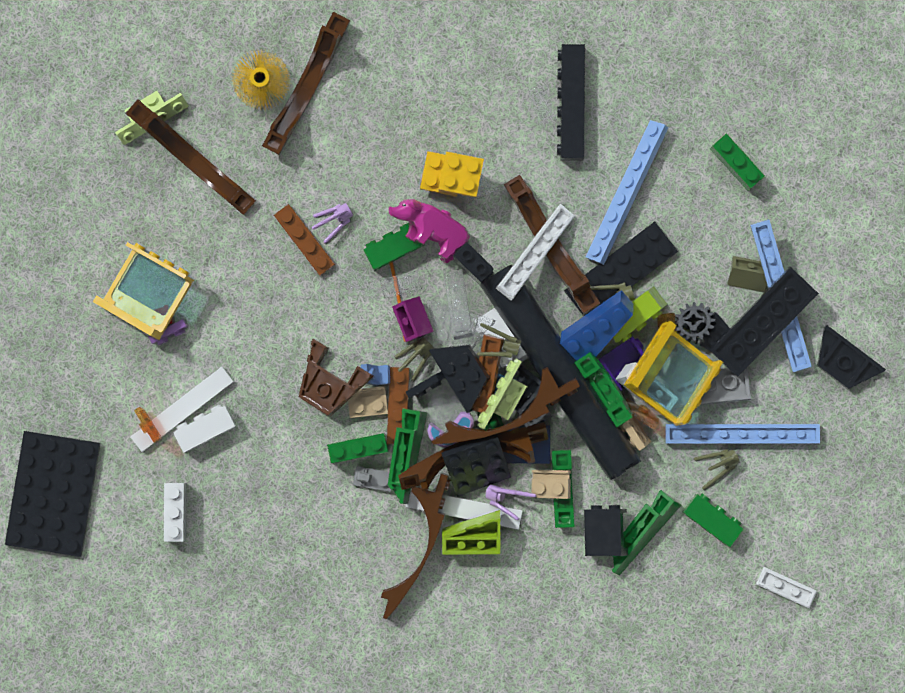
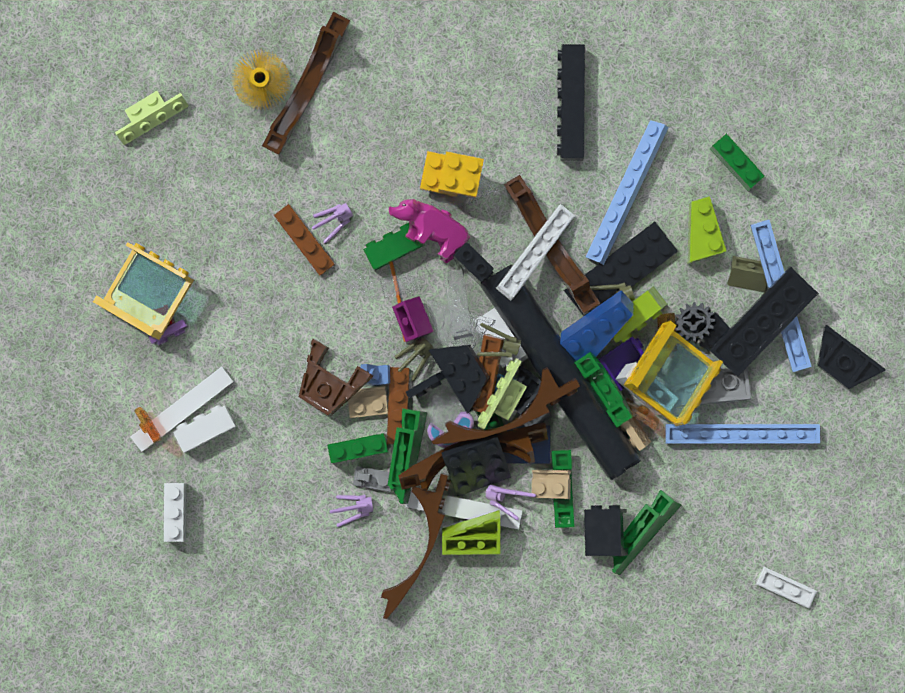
black plate [5,431,101,557] -> none
reddish brown slope [125,99,256,215] -> none
green brick [682,493,744,547] -> none
olive plant [694,449,740,490] -> none
none -> lavender plant [329,495,373,527]
none -> lime wedge [687,196,726,264]

